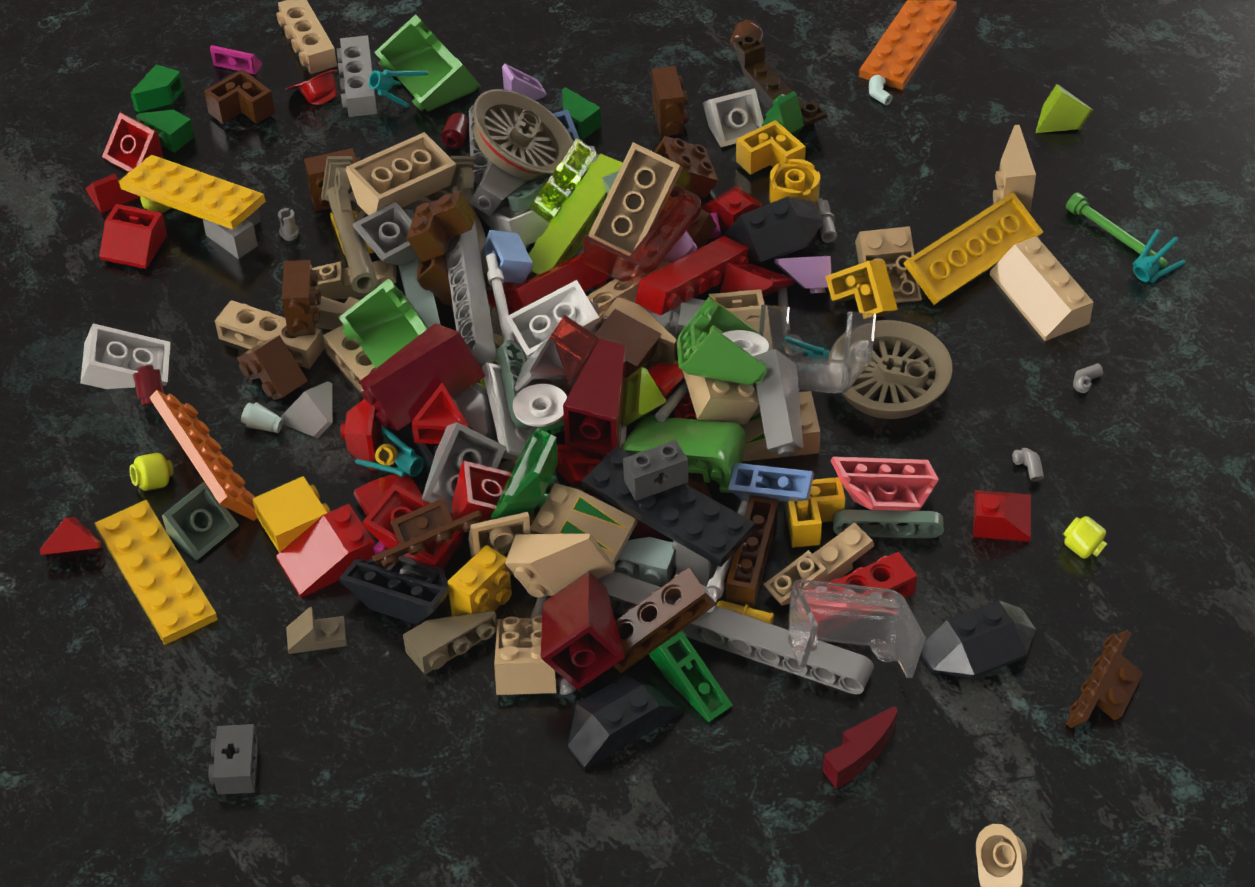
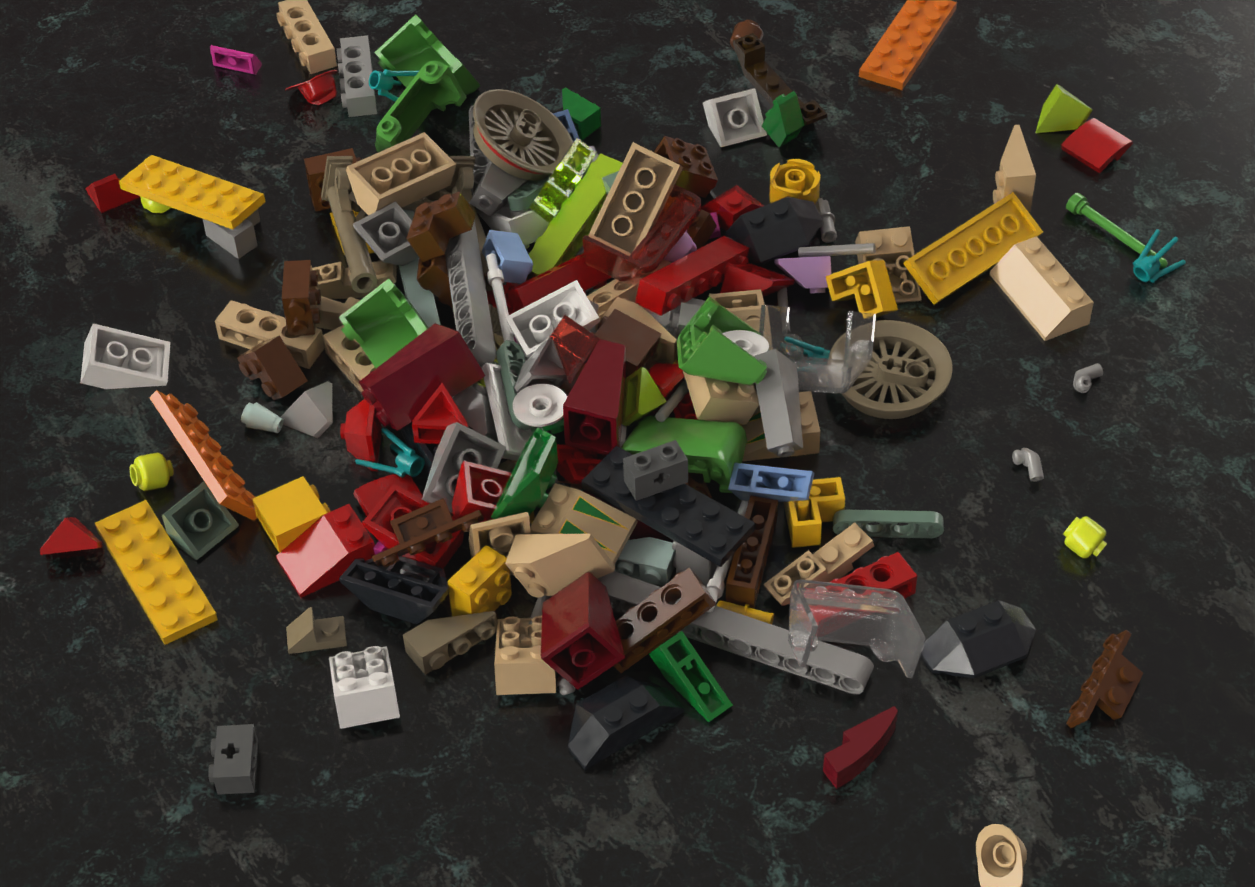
red slope [99,204,167,269] -> none
red slope [102,113,163,172] -> none
green slope [131,64,184,112] -> none
dark red brick [133,365,164,406] -> none
green slope [136,110,195,153] -> none
reddish brown brick [204,69,275,124] -> none
light grey pin [278,208,299,241] -> none
yellow axle [375,444,398,466] -> none
dark red brick [441,113,469,148] -> none
lavender slope [502,64,547,100] -> none
reddish brown brick [652,66,688,137] -> none
yellow brick [736,120,806,175] -> none
coral wedge [831,457,939,511] -> none
light aqua arm [869,75,893,106] -> none
red slope [973,490,1031,542] -> none
none -> white slope [329,646,400,729]
none -> bright green windscreen [375,61,467,152]
none -> light grey bar [798,243,876,258]
none -> red slope [1061,118,1133,173]

